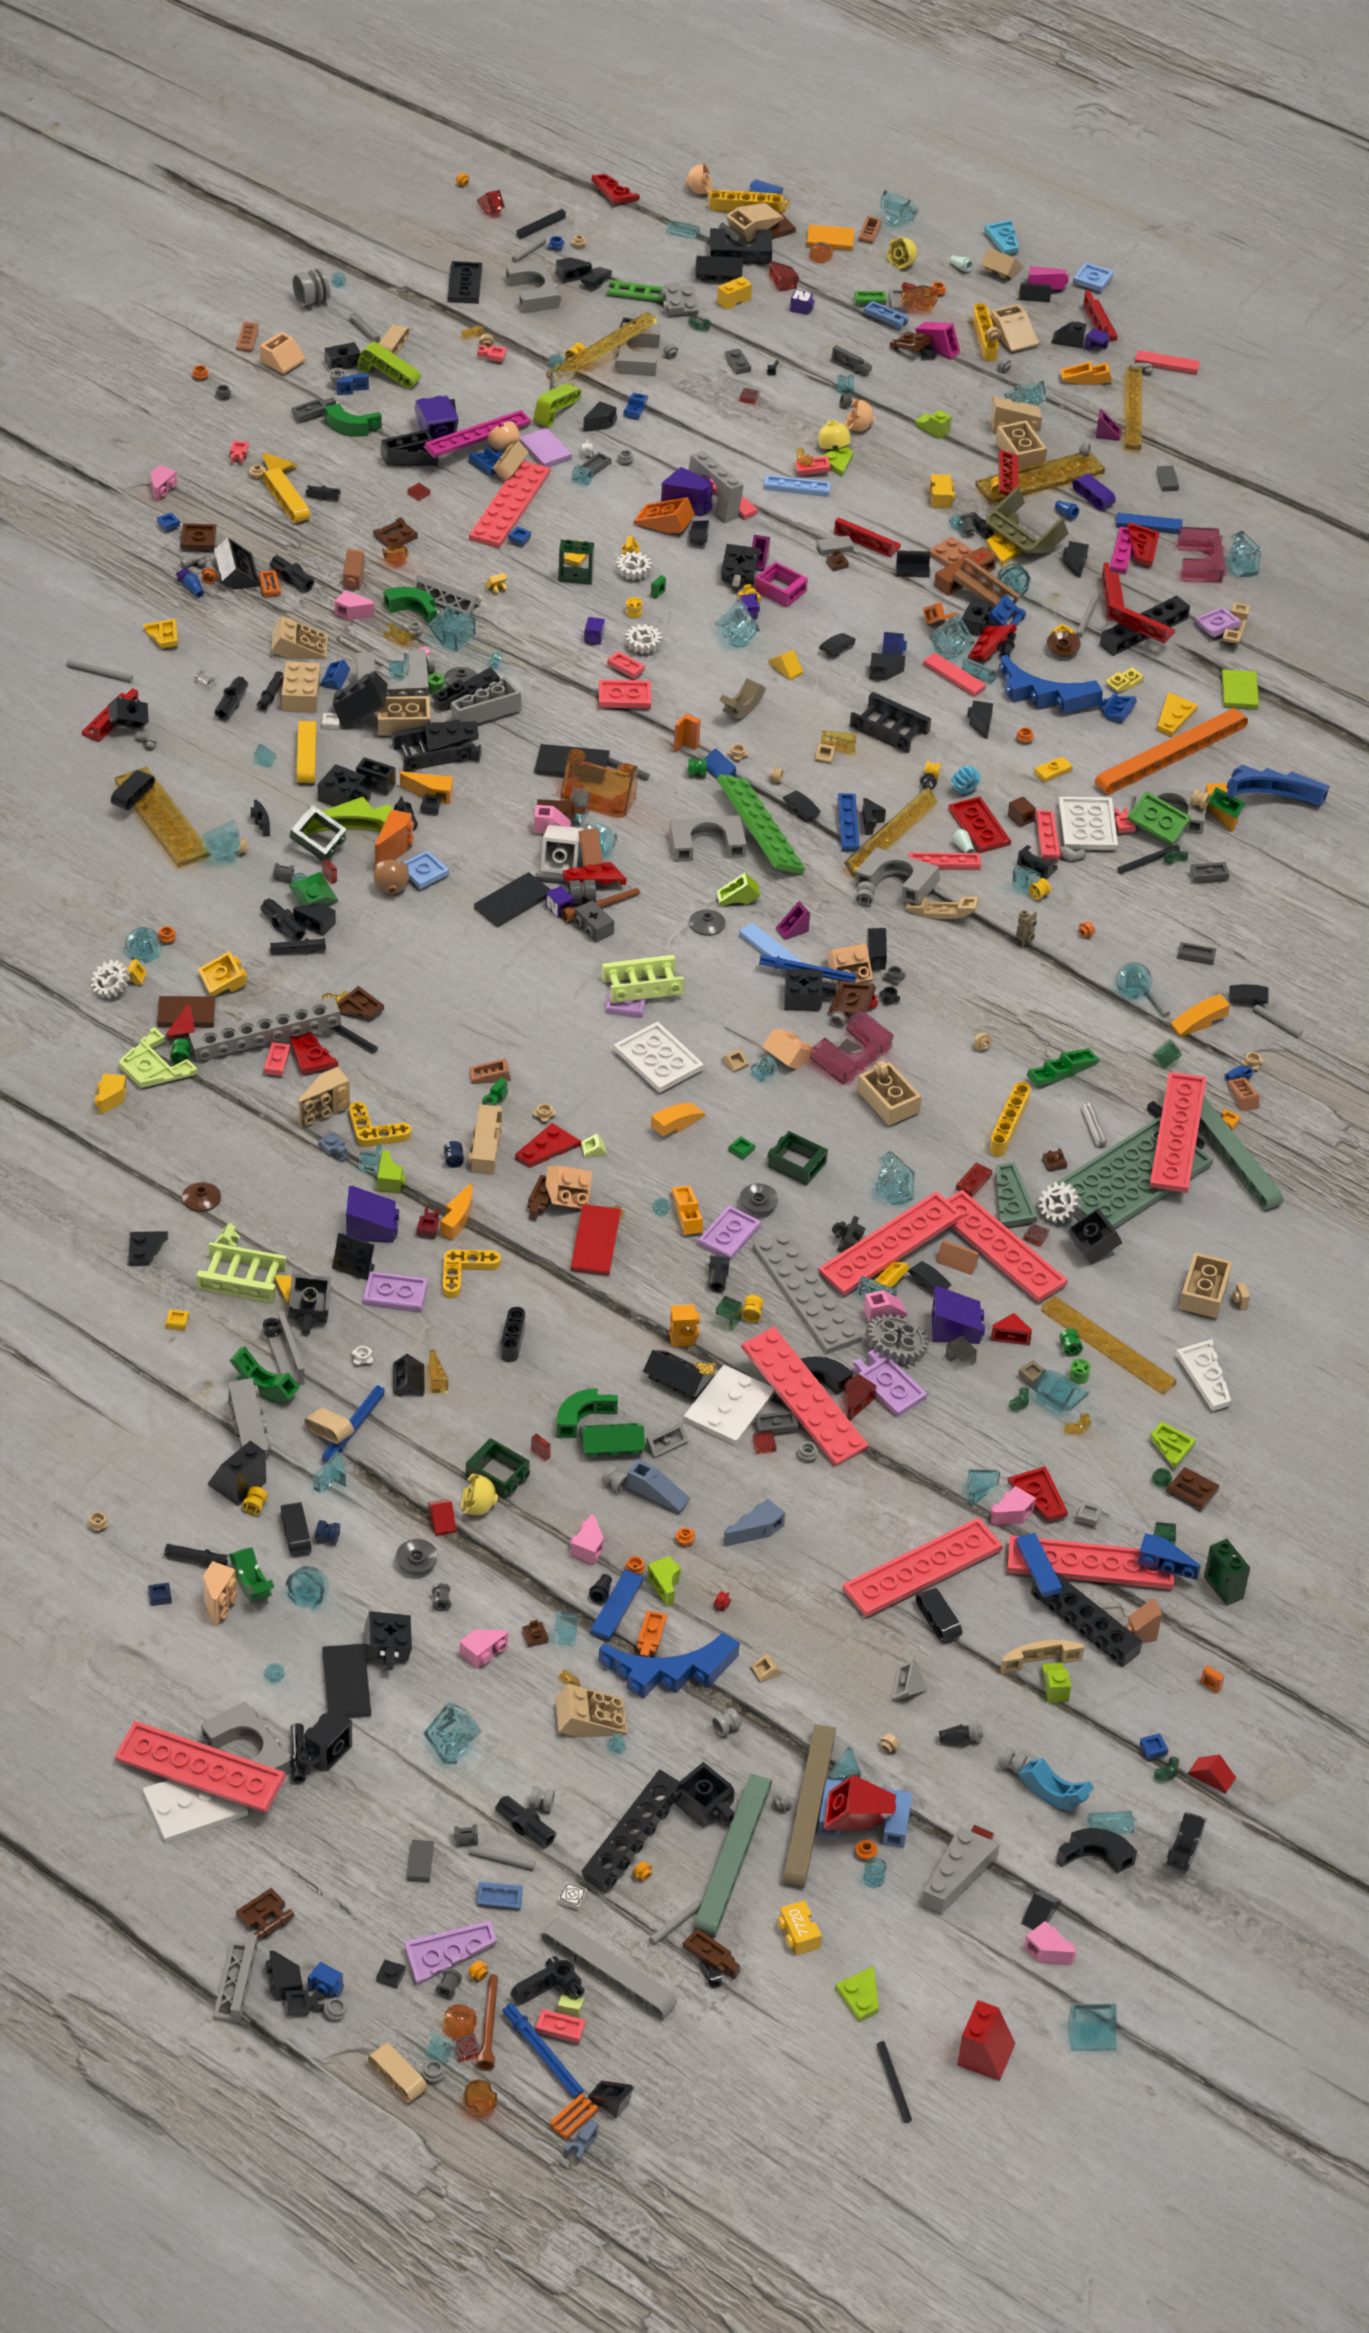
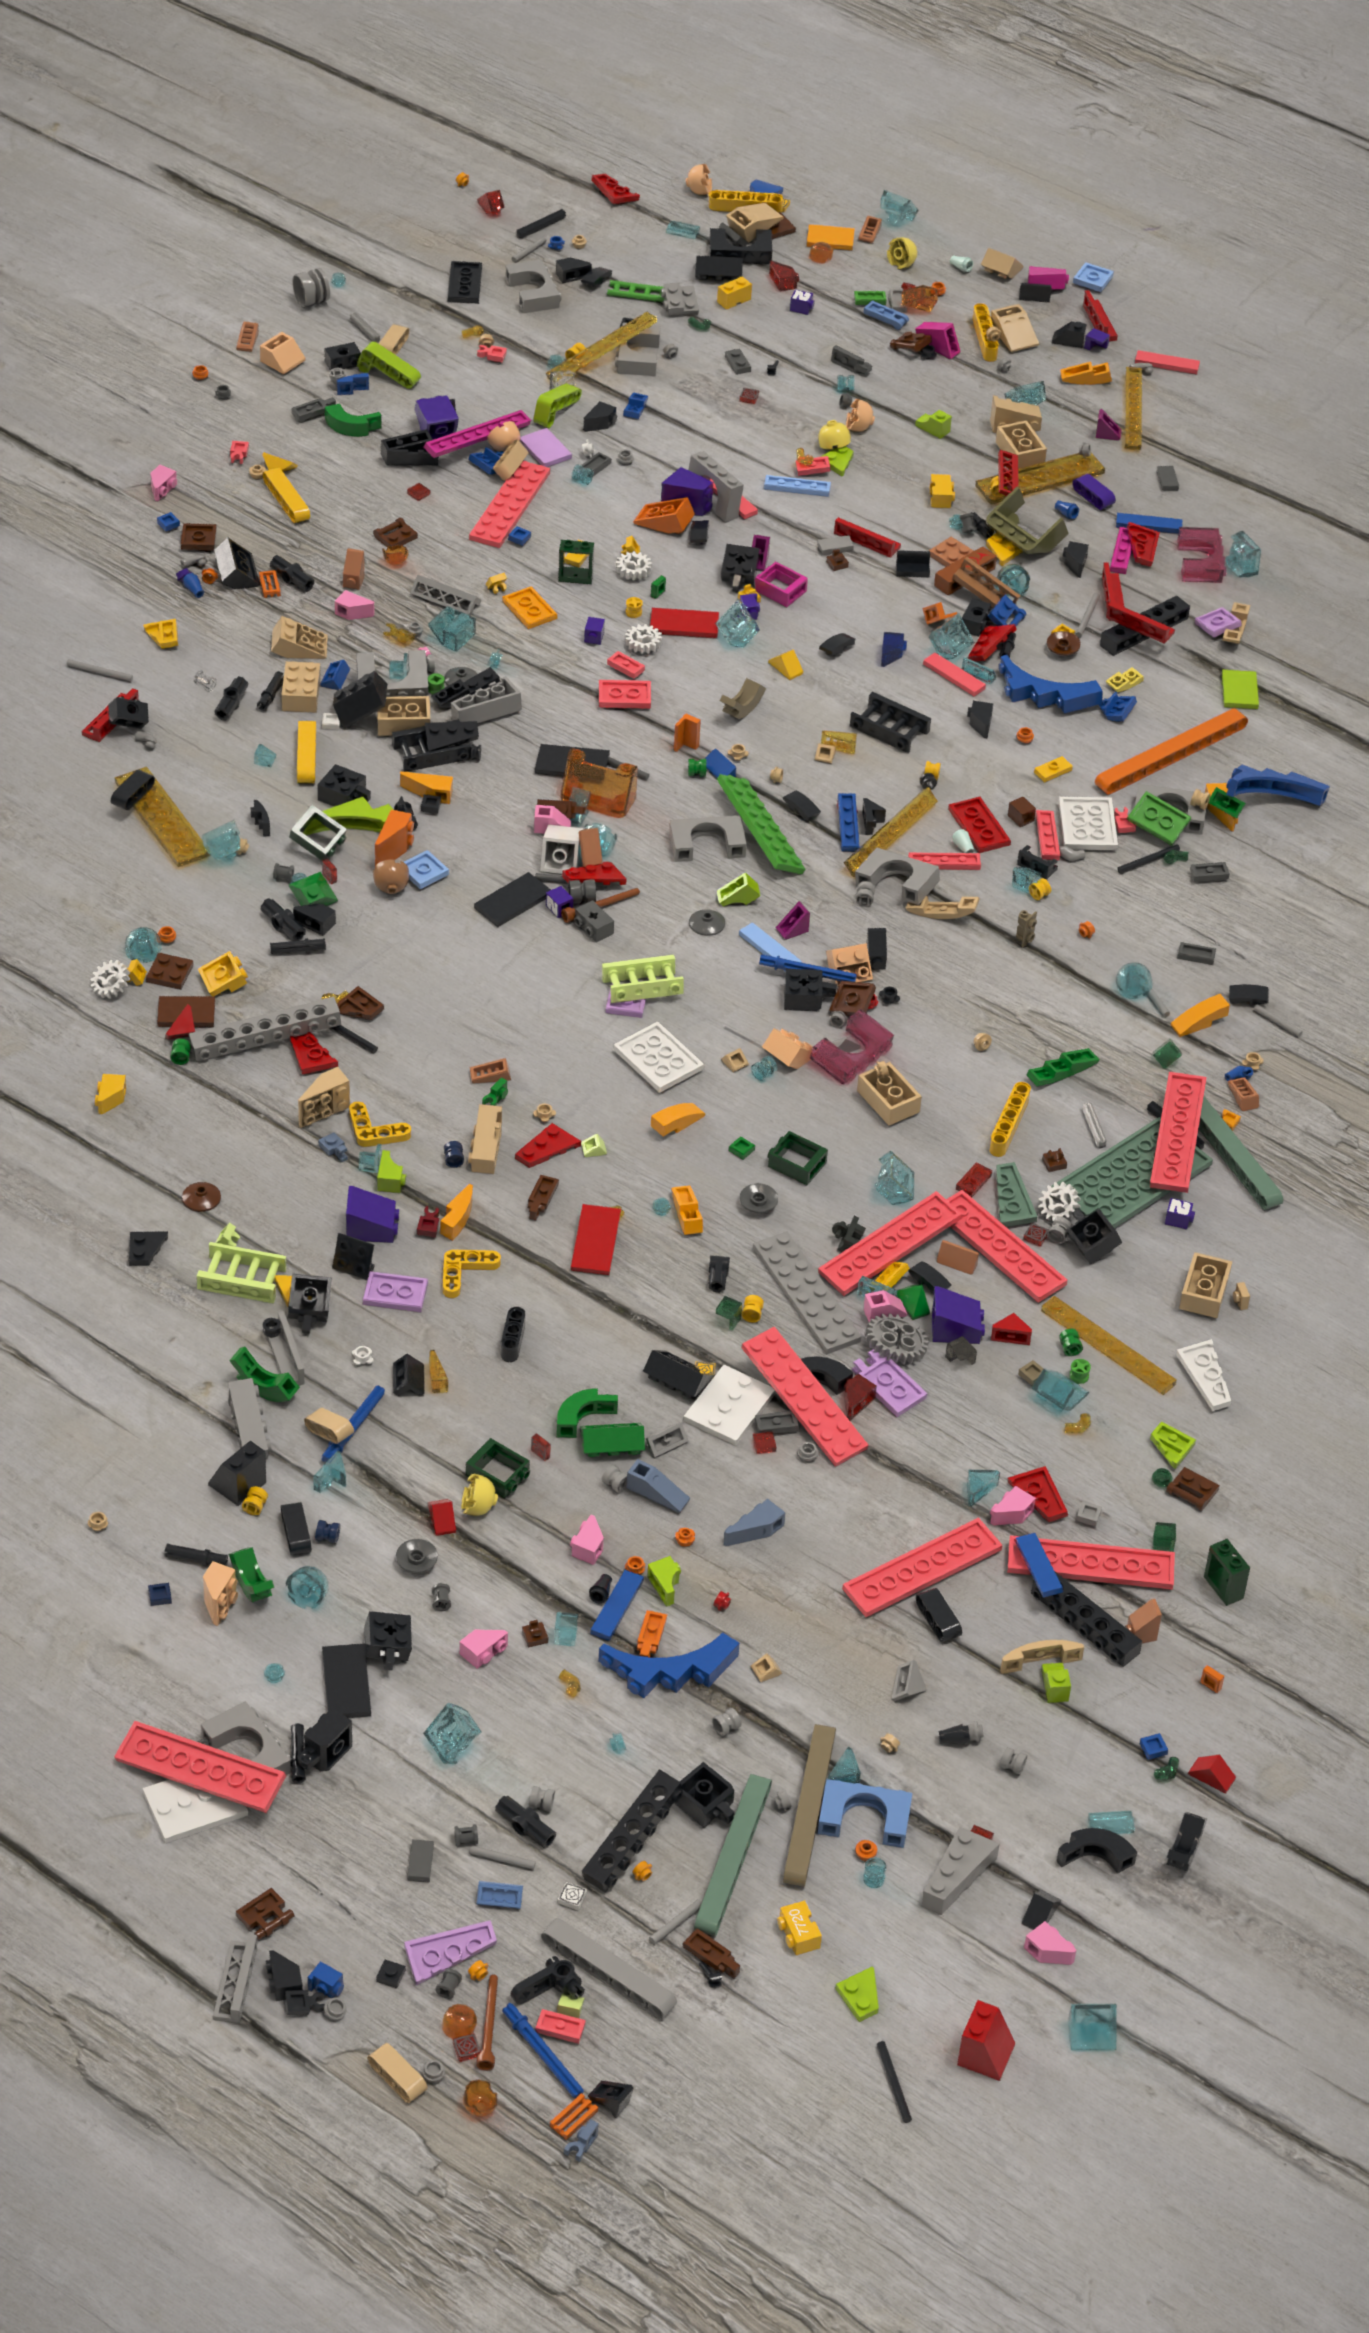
yellowish green wing [118,1027,198,1088] -> none
yellow tile [165,1309,189,1331] -> none
coral plate [264,1042,291,1076] -> none
black pin [306,485,341,499] -> none
black brick [356,757,396,794] -> none
green arch [383,587,438,626] -> none
clear light blue panel [425,2031,457,2063] -> none
light nougat slope [545,1166,593,1209] -> none
tan slope [556,1684,627,1737] -> none
light orange brick [669,1304,700,1347] -> none
lavender tile [697,1205,761,1261] -> none
red slope [824,1775,896,1830] -> none
black slope [869,653,906,681] -> none
dark grey plate [884,966,906,984] -> none
medium azure gear [951,765,981,795] -> none
medium azure wing [984,219,1019,255] -> none
clear green arm [1008,1387,1029,1410] -> none
dark azure arch [1018,1758,1094,1811] -> none
blue slope [1137,1533,1201,1580] -> none
yellow wing [1157,692,1198,737] -> none
none -> reddish brown plate [146,952,194,990]
none -> light orange tile [502,586,558,629]
none -> red tile [650,608,719,638]
none -> green slope [894,1285,930,1320]
none -> light grey wheel [1047,1217,1072,1244]
none -> dark purple brick [1165,1198,1195,1229]

